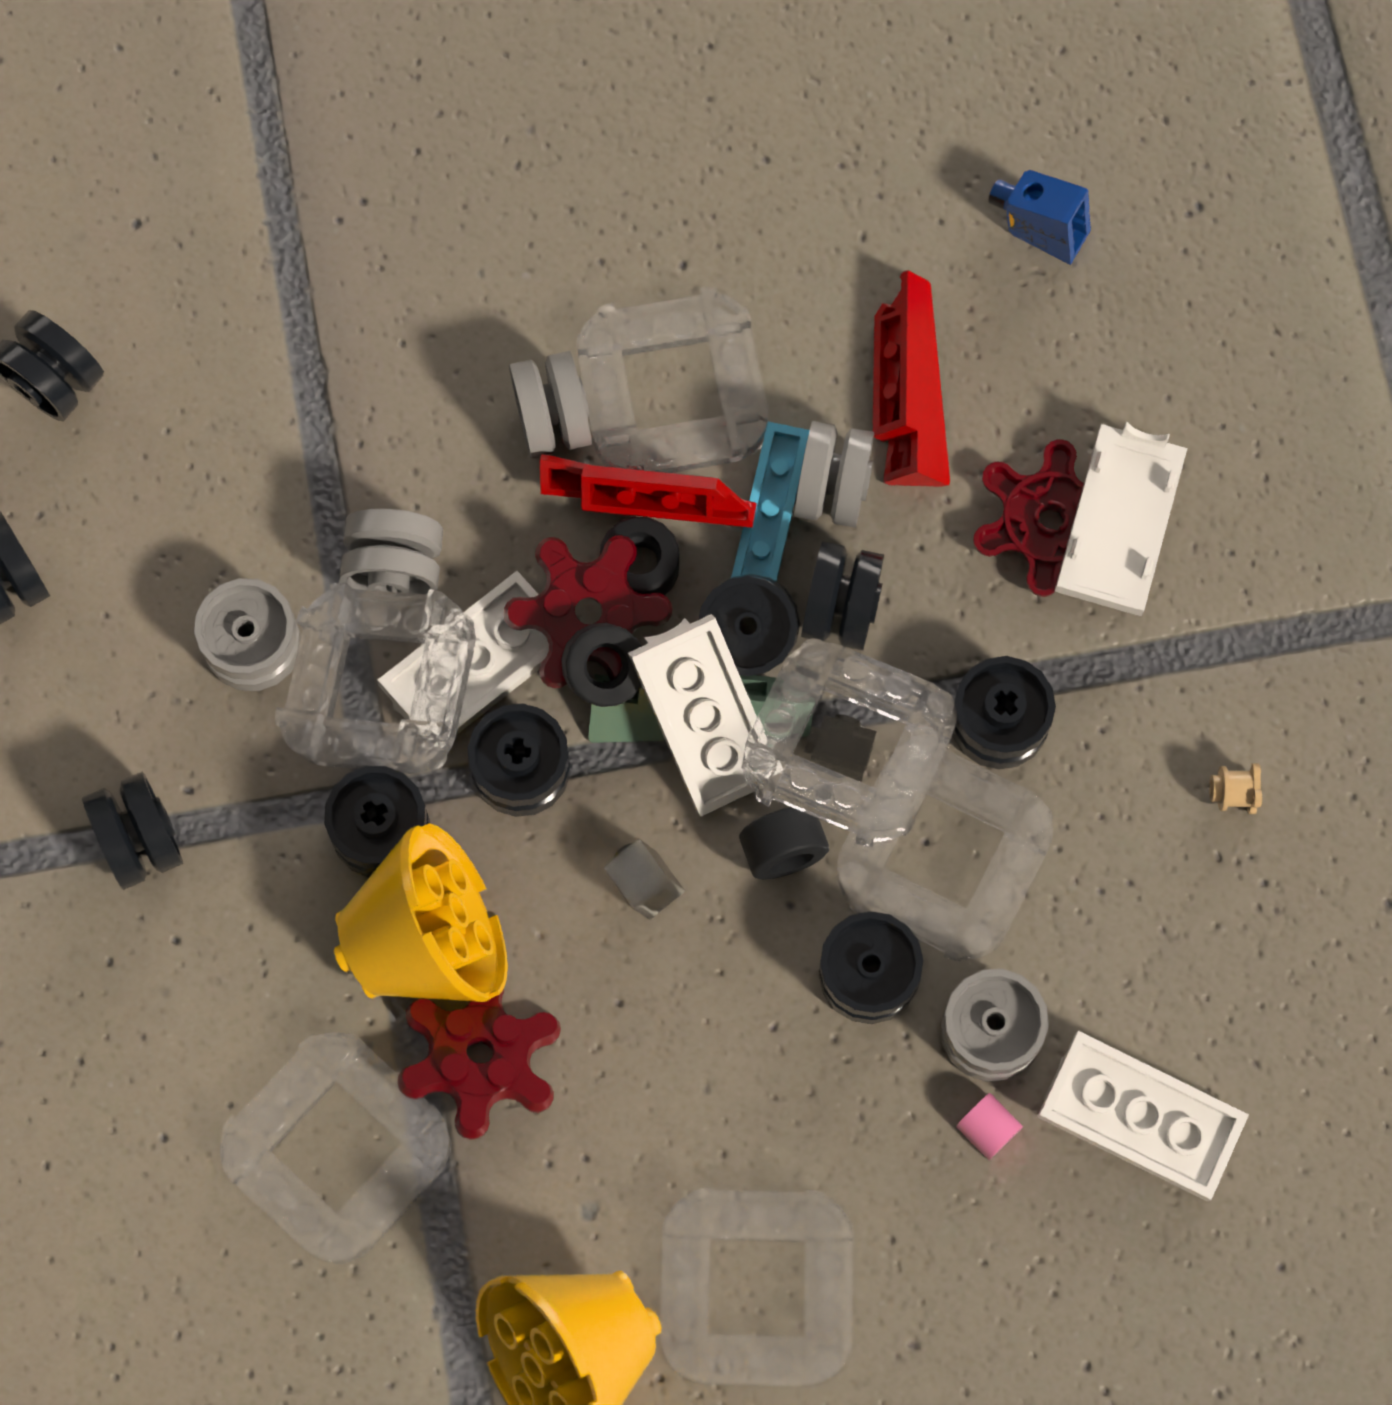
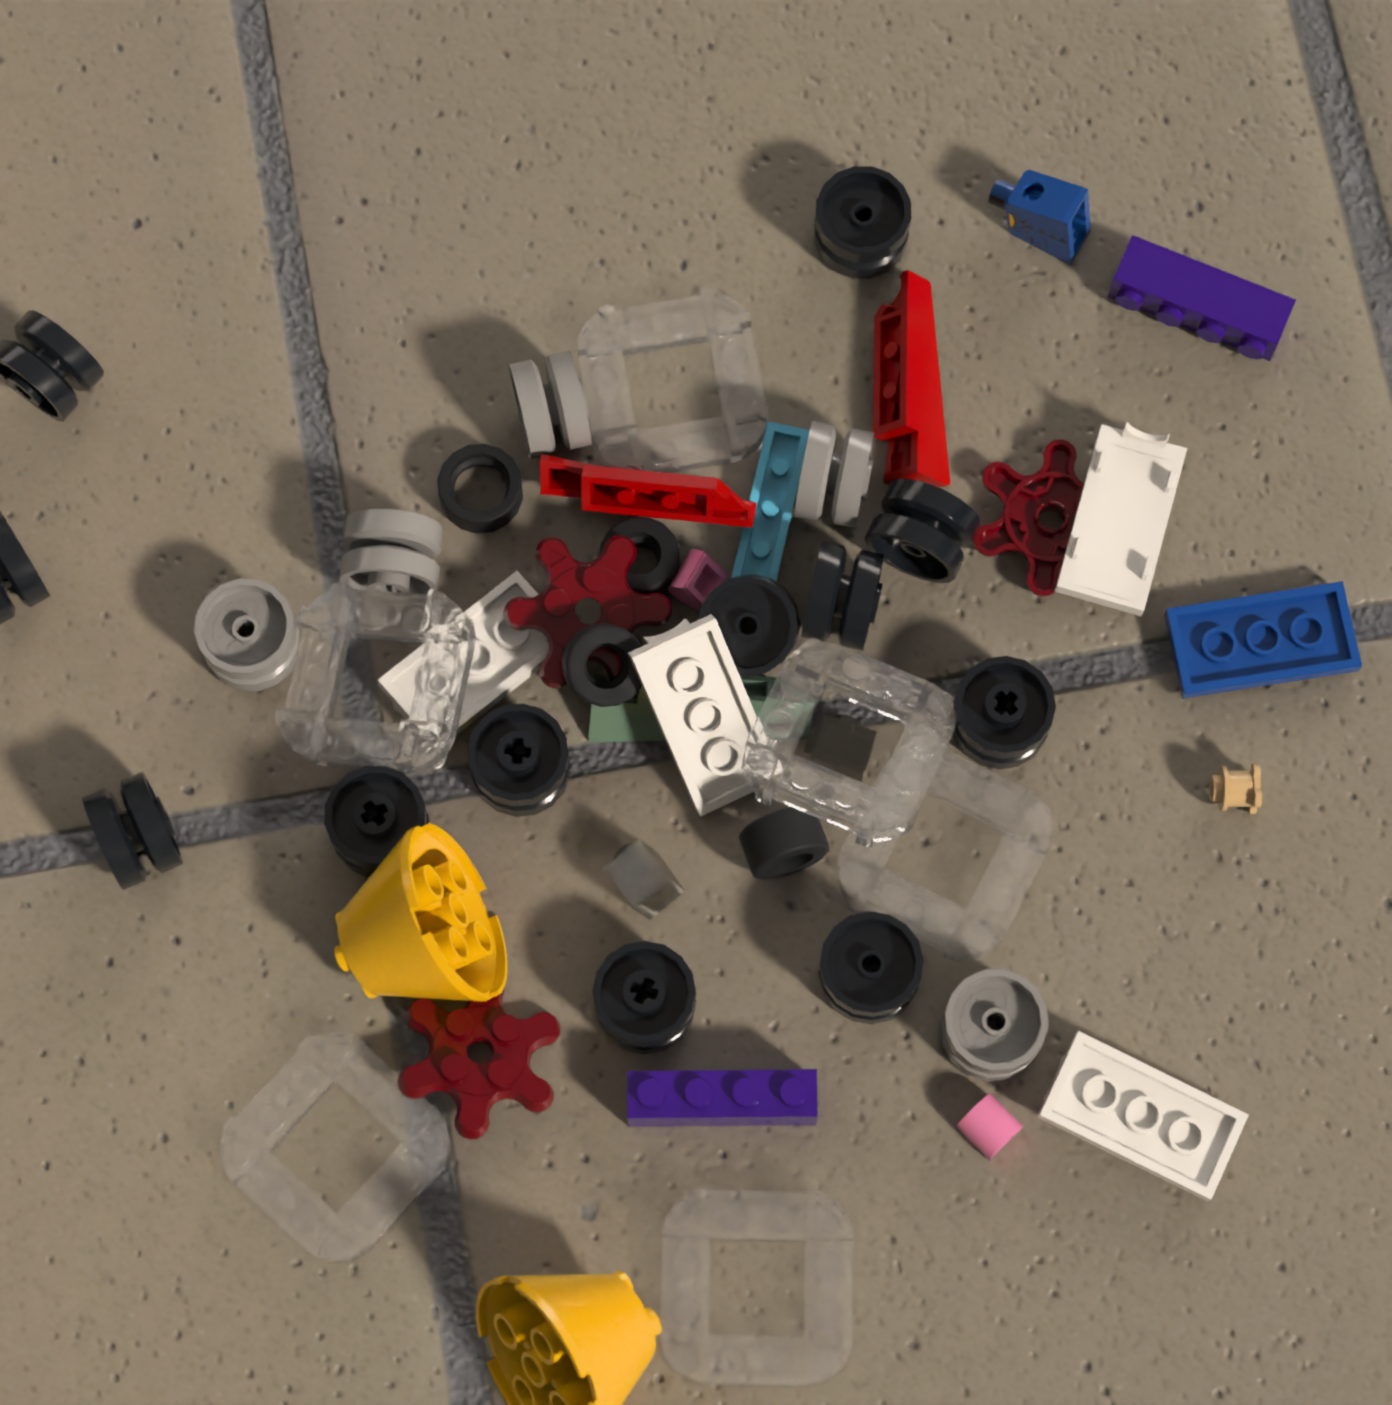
none -> black tyre [437,444,523,534]
none -> black wheel [592,941,696,1055]
none -> dark purple brick [627,1069,818,1127]
none -> bright pink brick [668,549,729,610]
none -> black wheel [814,166,911,279]
none -> black wheel [865,479,980,583]
none -> dark purple brick [1108,235,1296,361]
none -> blue plate [1164,581,1362,699]

